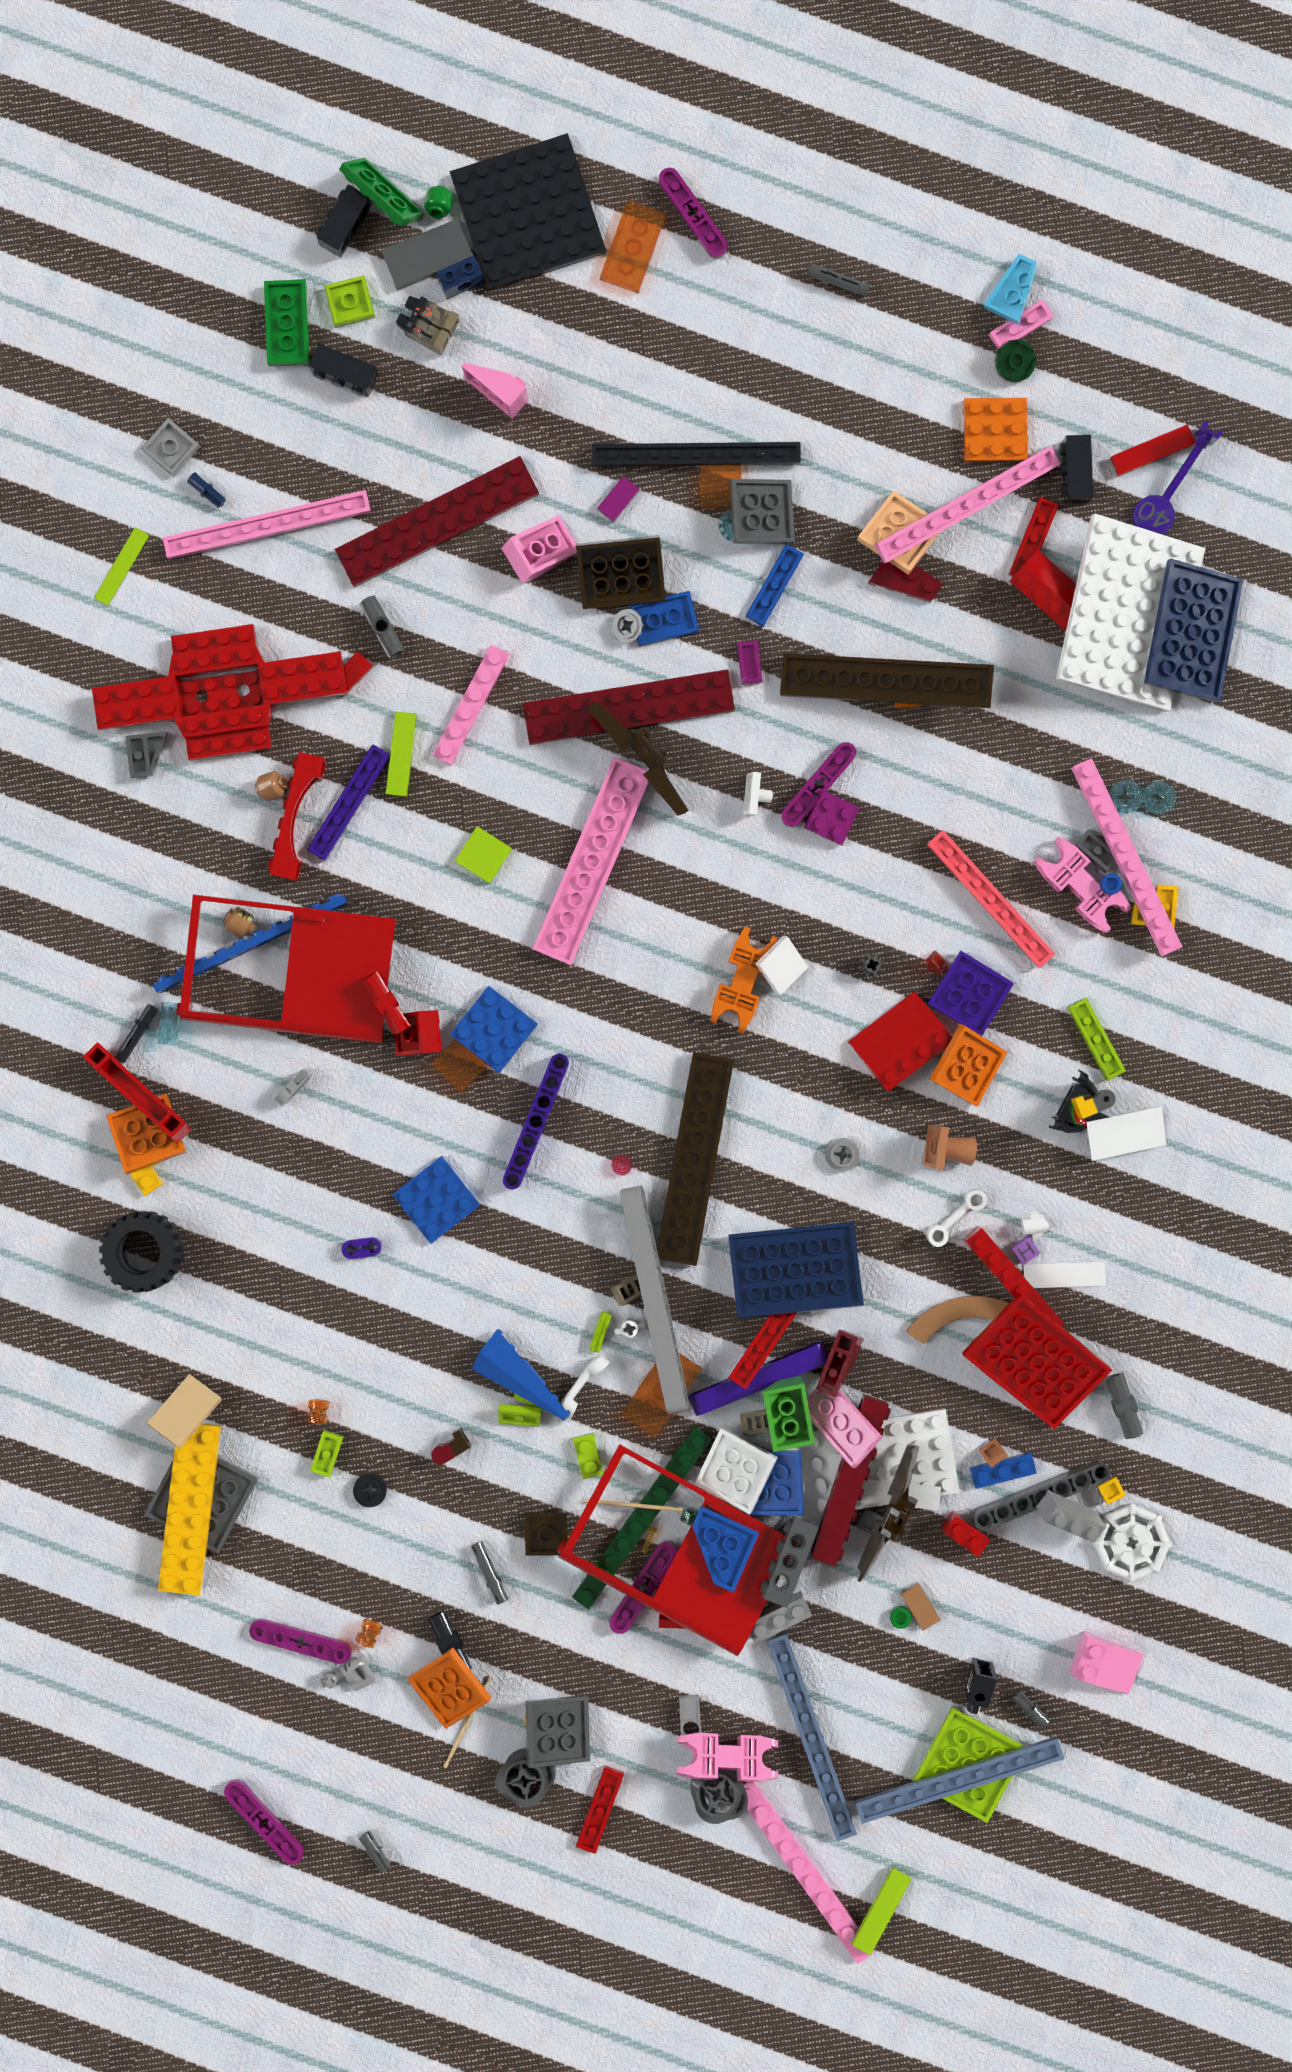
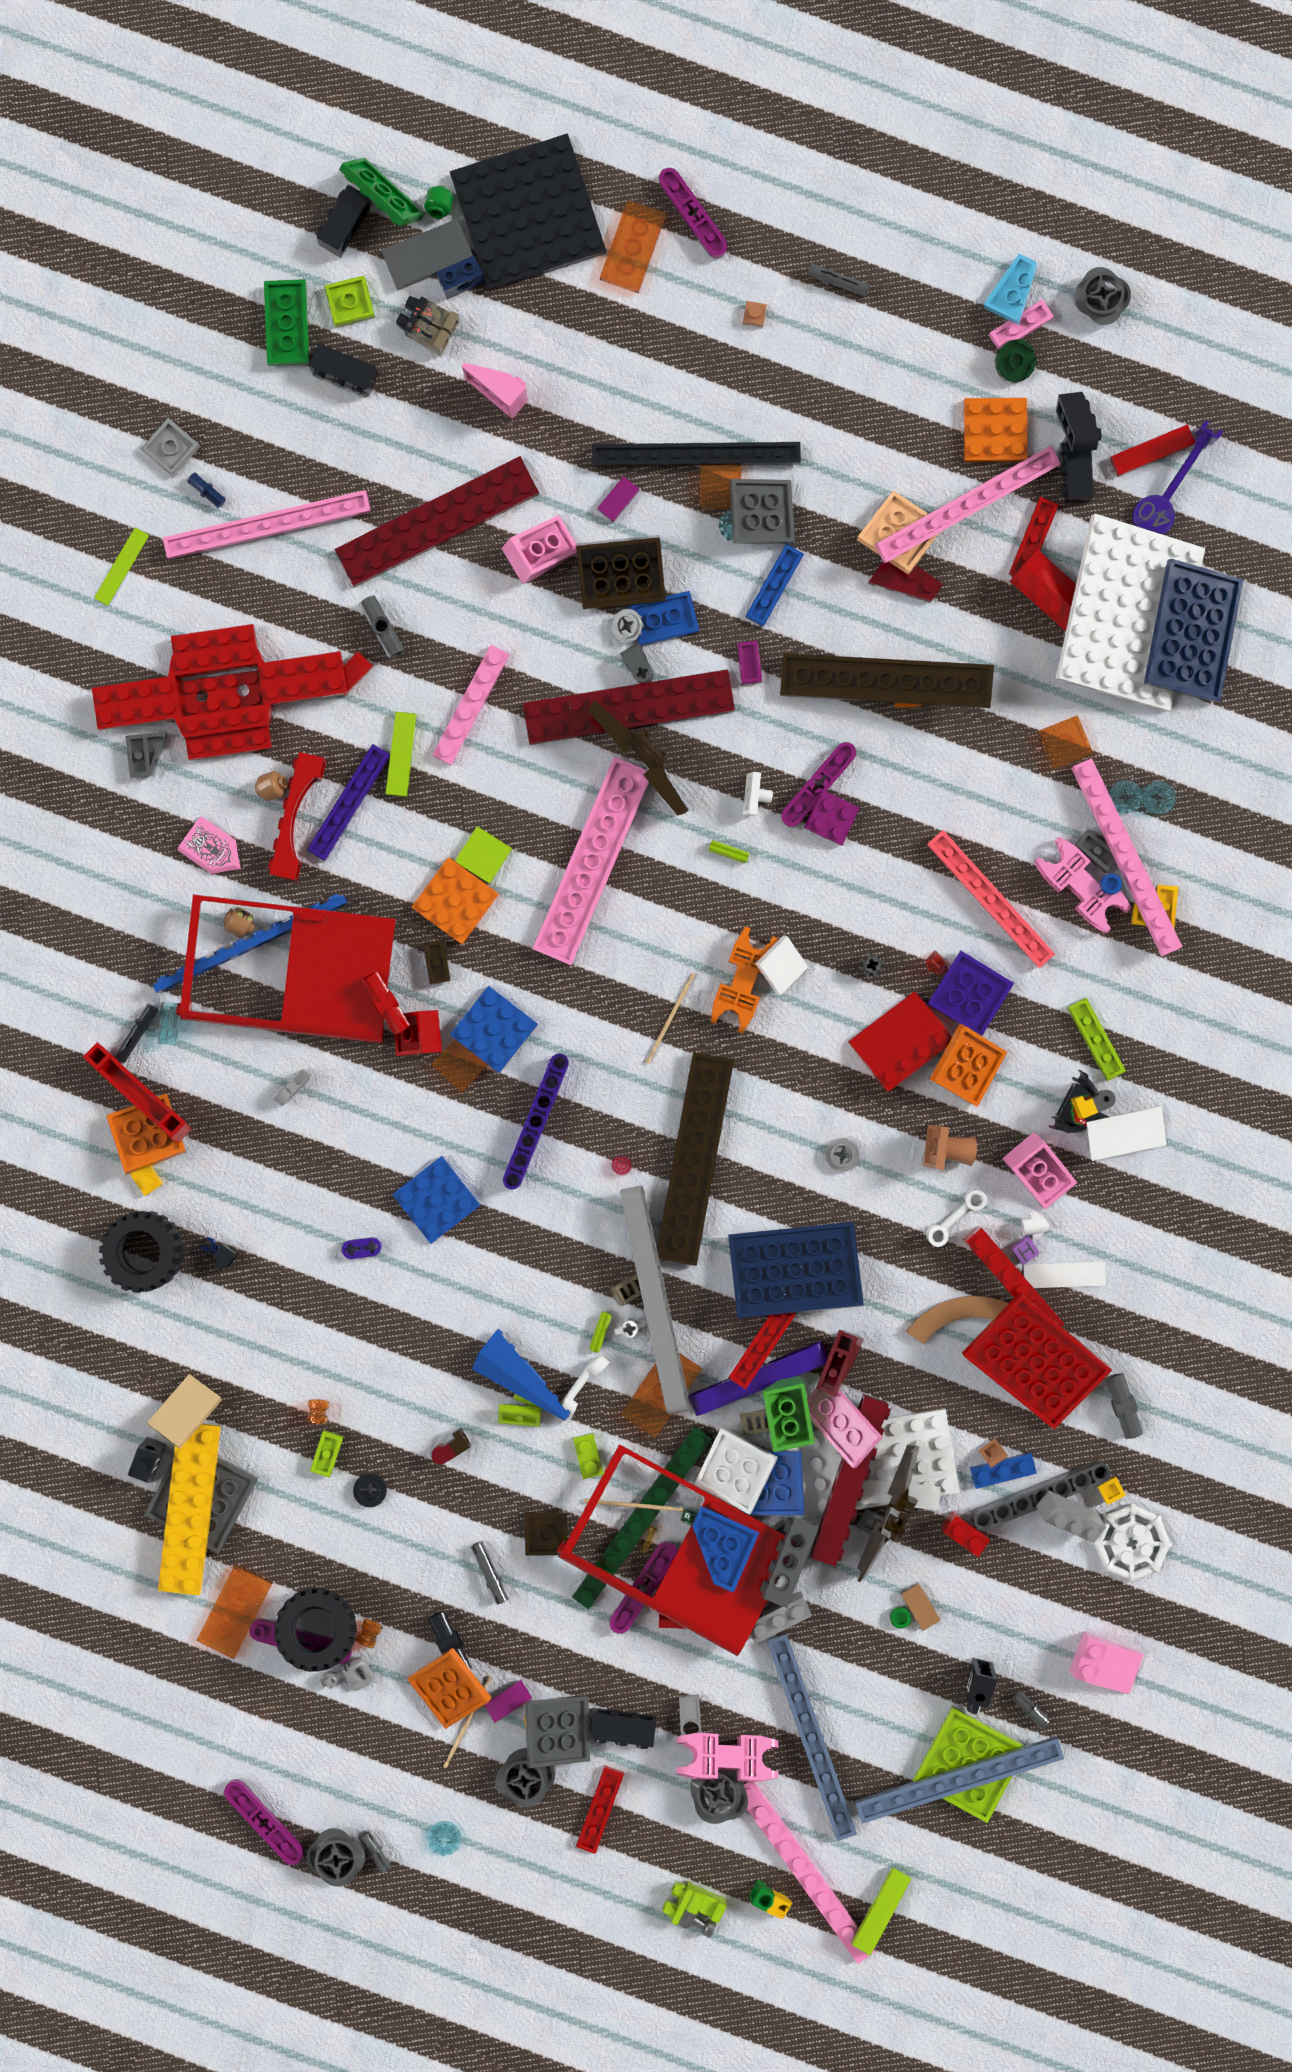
none -> black torso [128,1437,167,1483]
none -> bright pink tile [178,816,241,874]
none -> clear orange tile [196,1564,273,1660]
none -> black piece [200,1237,240,1271]
none -> black tyre [274,1588,357,1672]
none -> dark grey piece [307,1828,365,1887]
none -> orange plate [411,857,499,945]
none -> dark brown plate [423,940,451,985]
none -> clear light blue gear [428,1821,461,1857]
none -> magenta slope [484,1680,532,1723]
none -> black brick [590,1708,656,1749]
none -> dark grey piece [620,643,654,684]
none -> tan piece [646,973,695,1063]
none -> lime hips [662,1881,727,1938]
none -> lime axle [709,840,749,863]
none -> nougat plate [743,301,767,327]
none -> leg [748,1879,792,1919]
none -> bright pink slope [1002,1132,1077,1209]
none -> clear orange tile [1038,715,1093,770]
none -> black brick [1056,391,1102,453]
none -> dark grey piece [1074,267,1131,325]

